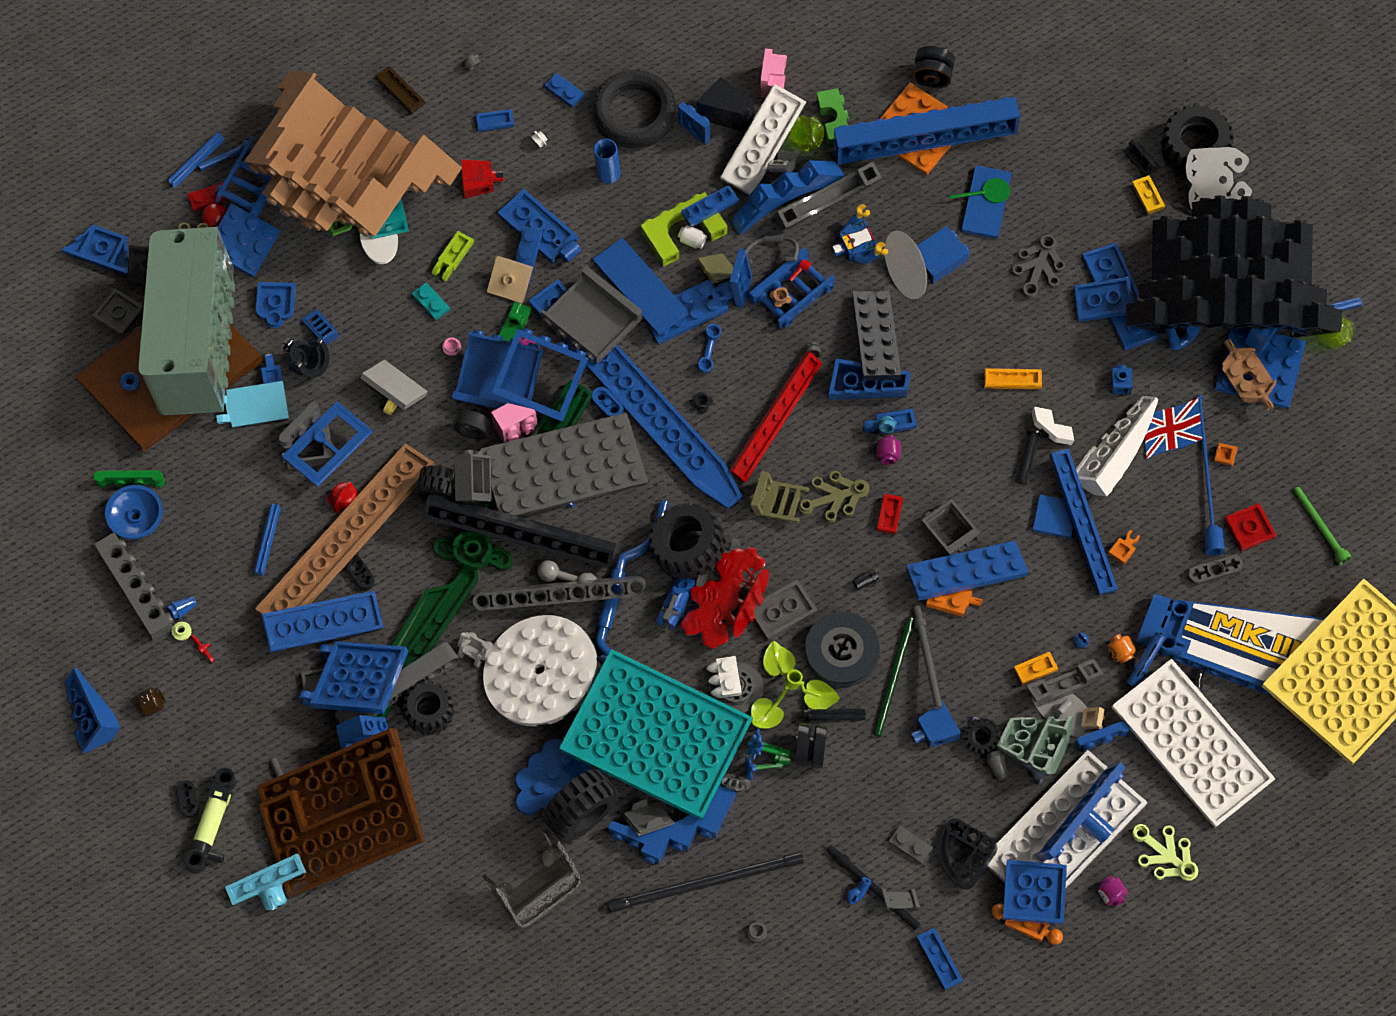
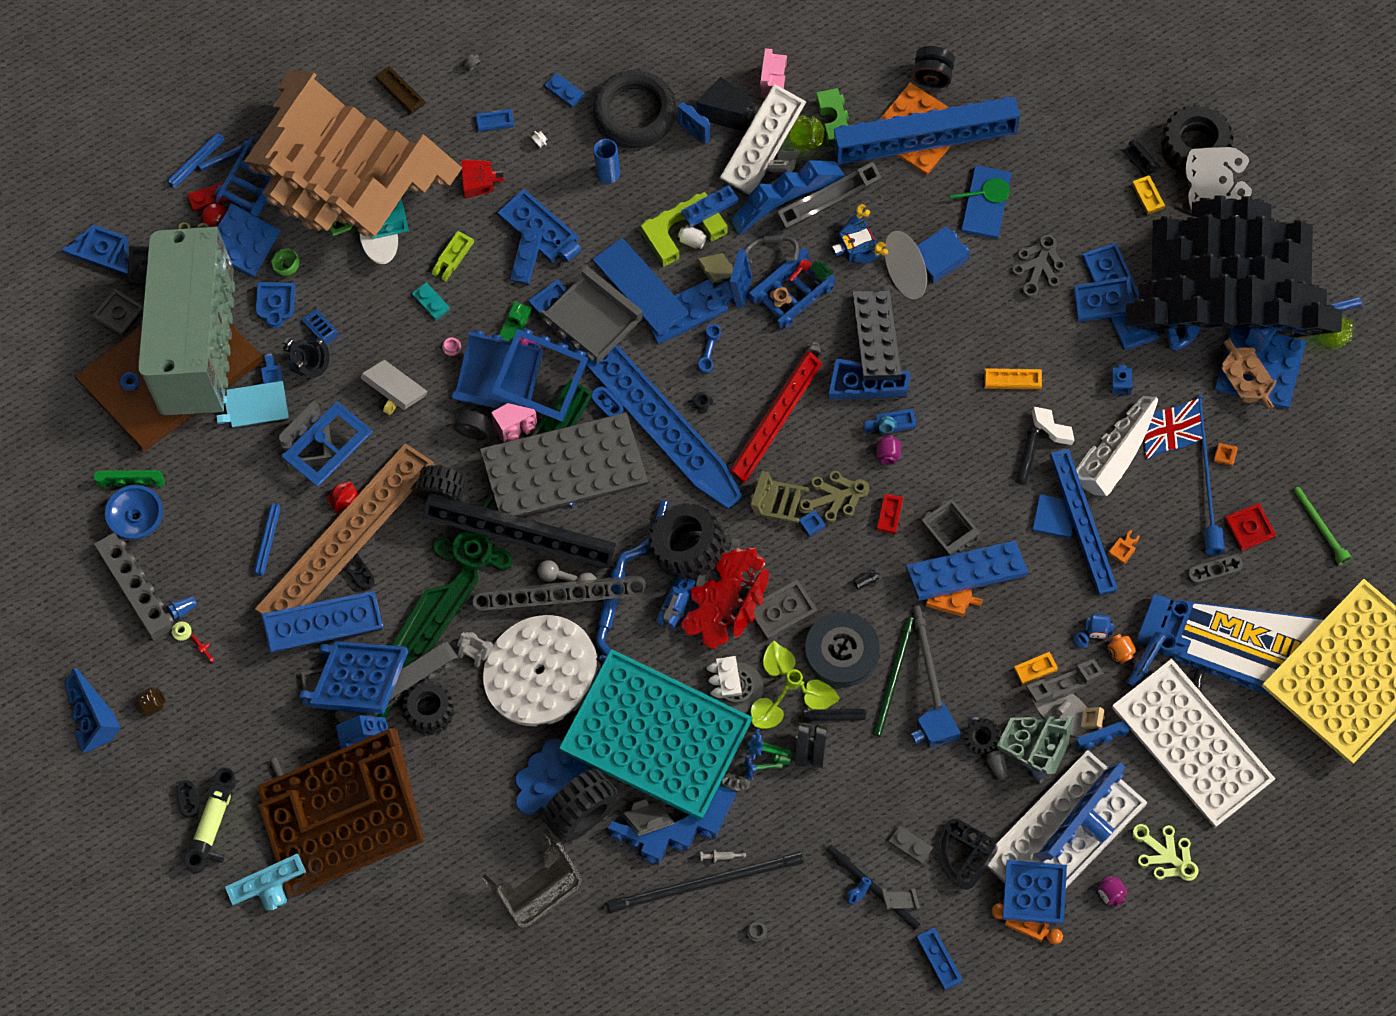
dark grey window [454,450,492,502] -> none
tan plate [487,256,533,303] -> none
none -> bright green hair [271,249,300,276]
none -> light grey piece [699,850,746,863]
none -> blue plate [799,510,825,537]
none -> dark green plate [810,261,834,281]
none -> blue head [1085,613,1114,640]

